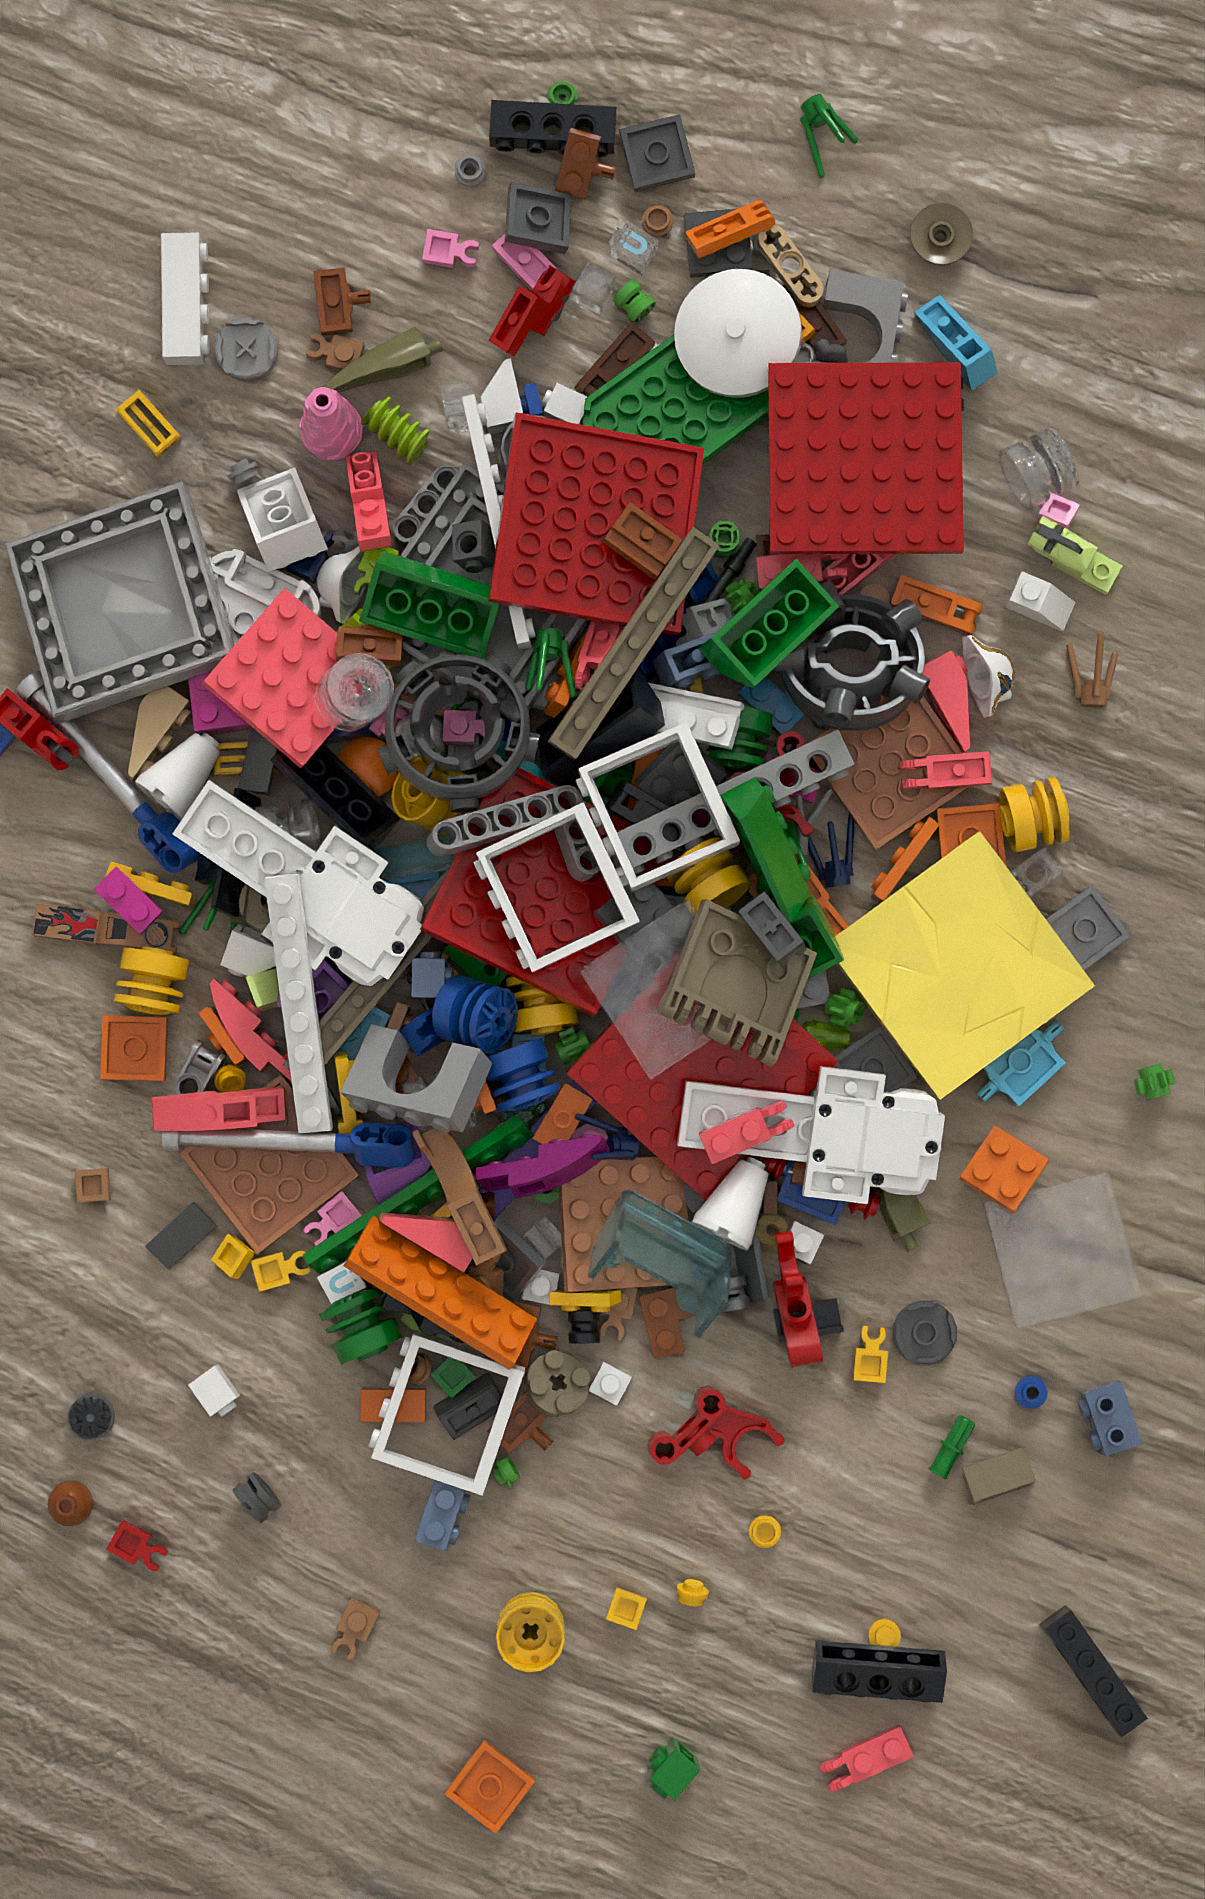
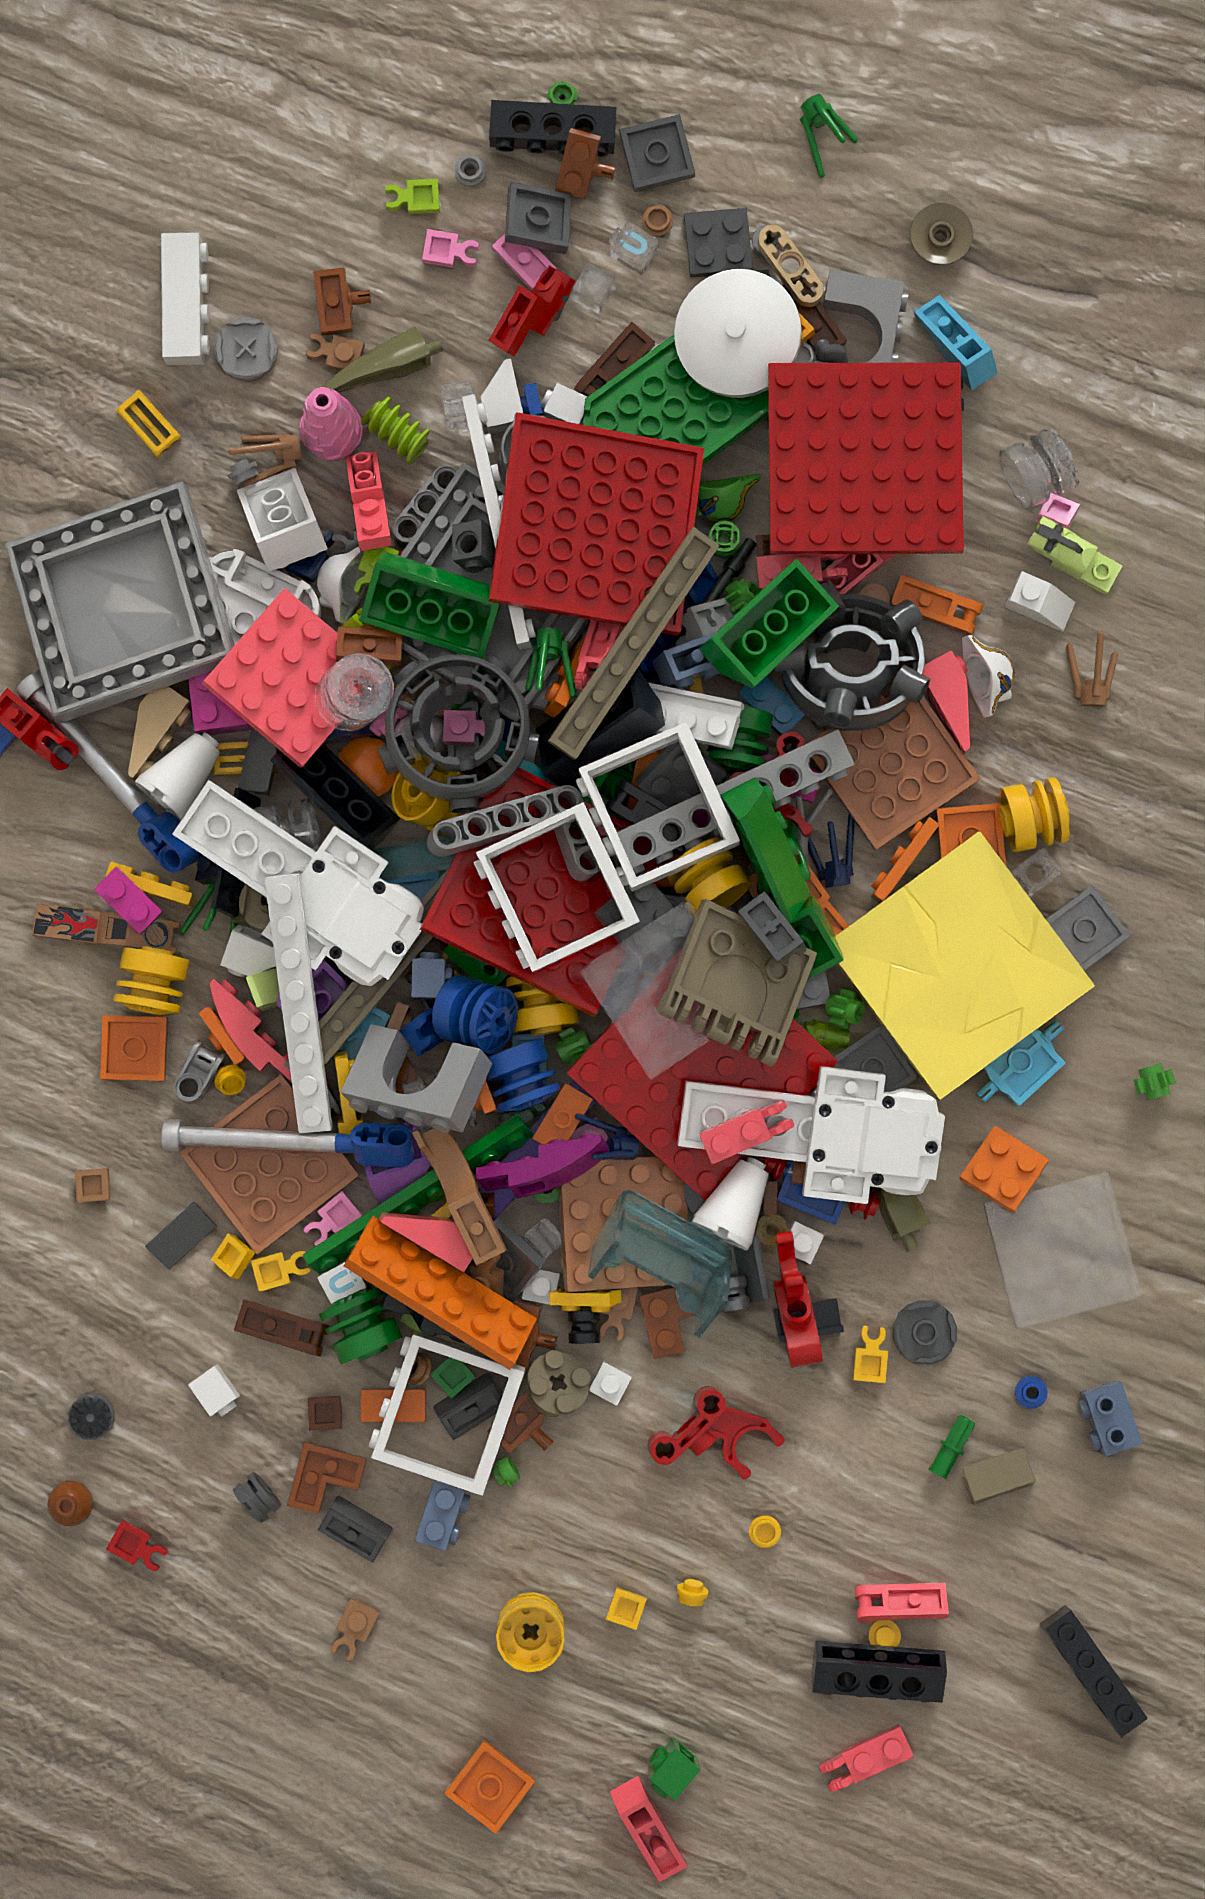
coral slope [151,1086,285,1131] -> none
dark orange plate [602,502,683,579] -> none
bright green wheel [612,279,656,324] -> none
orange hinge [685,200,775,259] -> none
coral hinge [900,751,992,789] -> none
none -> medium nougat plant [228,433,302,487]
none -> reddish brown plate [234,1299,330,1357]
none -> dark orange plate [287,1442,367,1514]
none -> reddish brown plate [308,1396,342,1431]
none -> dark grey slope [318,1496,392,1563]
none -> lime plate [385,178,440,214]
none -> coral slope [610,1776,688,1883]
none -> bright green hat [696,473,760,523]
none -> coral plate [854,1583,949,1623]

